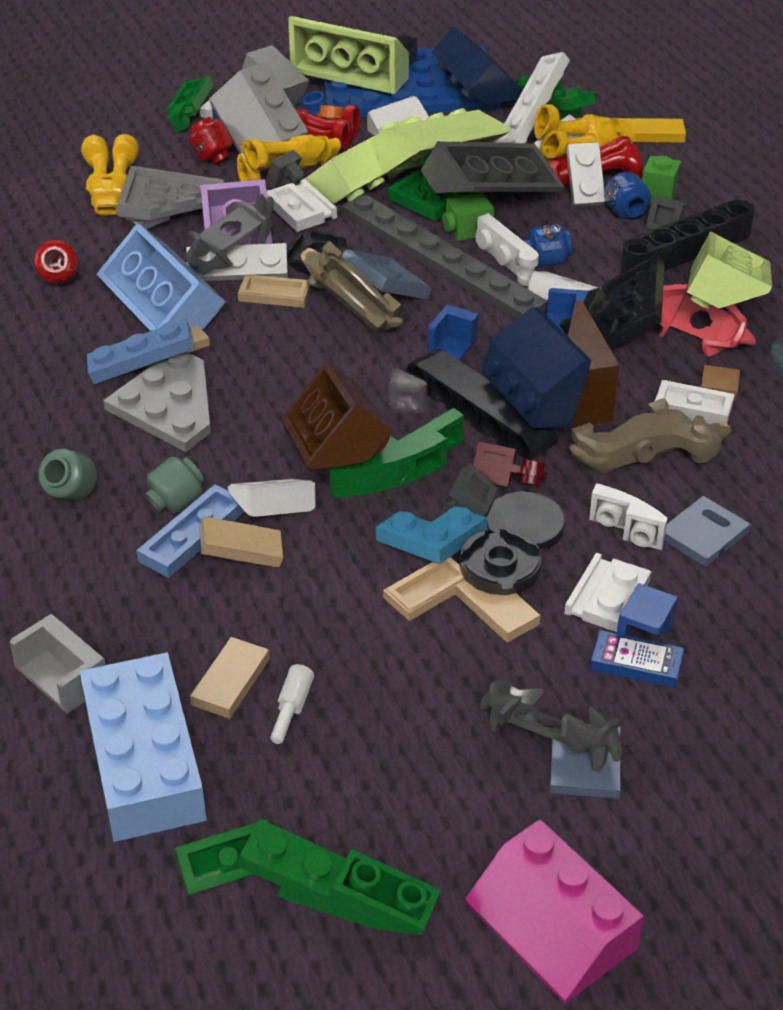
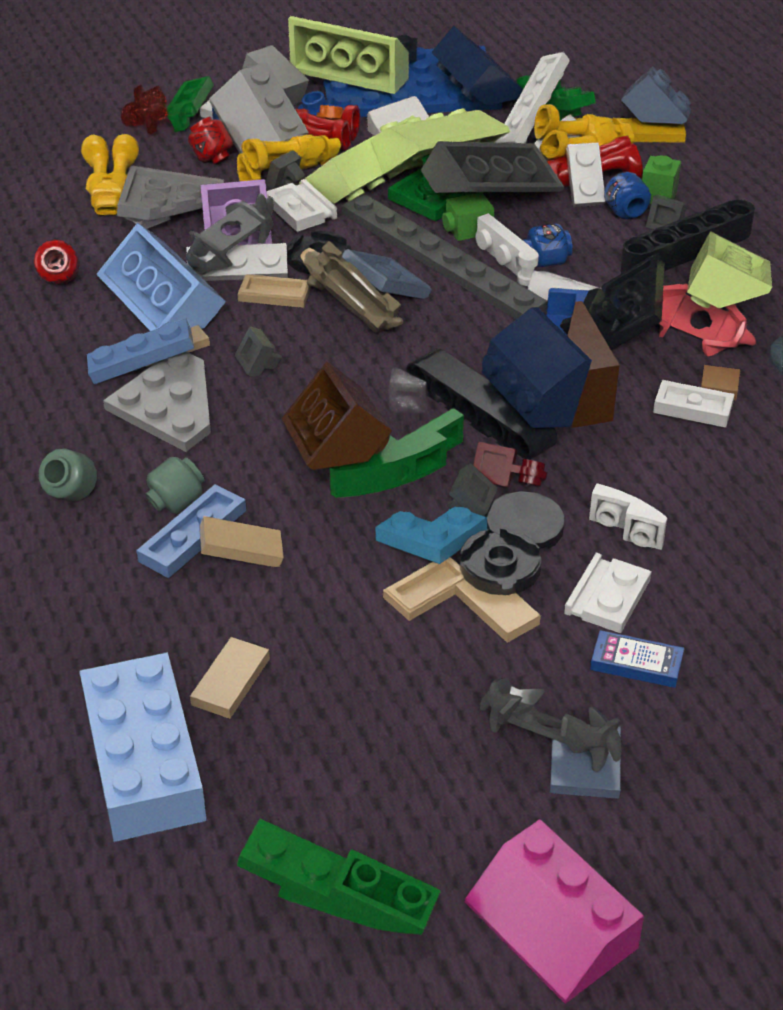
light grey panel [9,614,105,713] -> none
green slope [173,819,268,895] -> none
white slope [228,479,315,517] -> none
white axle [270,664,314,744] -> none
blue panel [428,304,479,361] -> none
dark tan animal [569,397,732,474] -> none
panel [616,583,678,636] -> none
sand blue piece [664,496,751,567] -> none
none -> clear red hips [121,85,168,135]
none -> dark grey tile [234,326,282,377]
none -> sand blue slope [621,66,691,124]

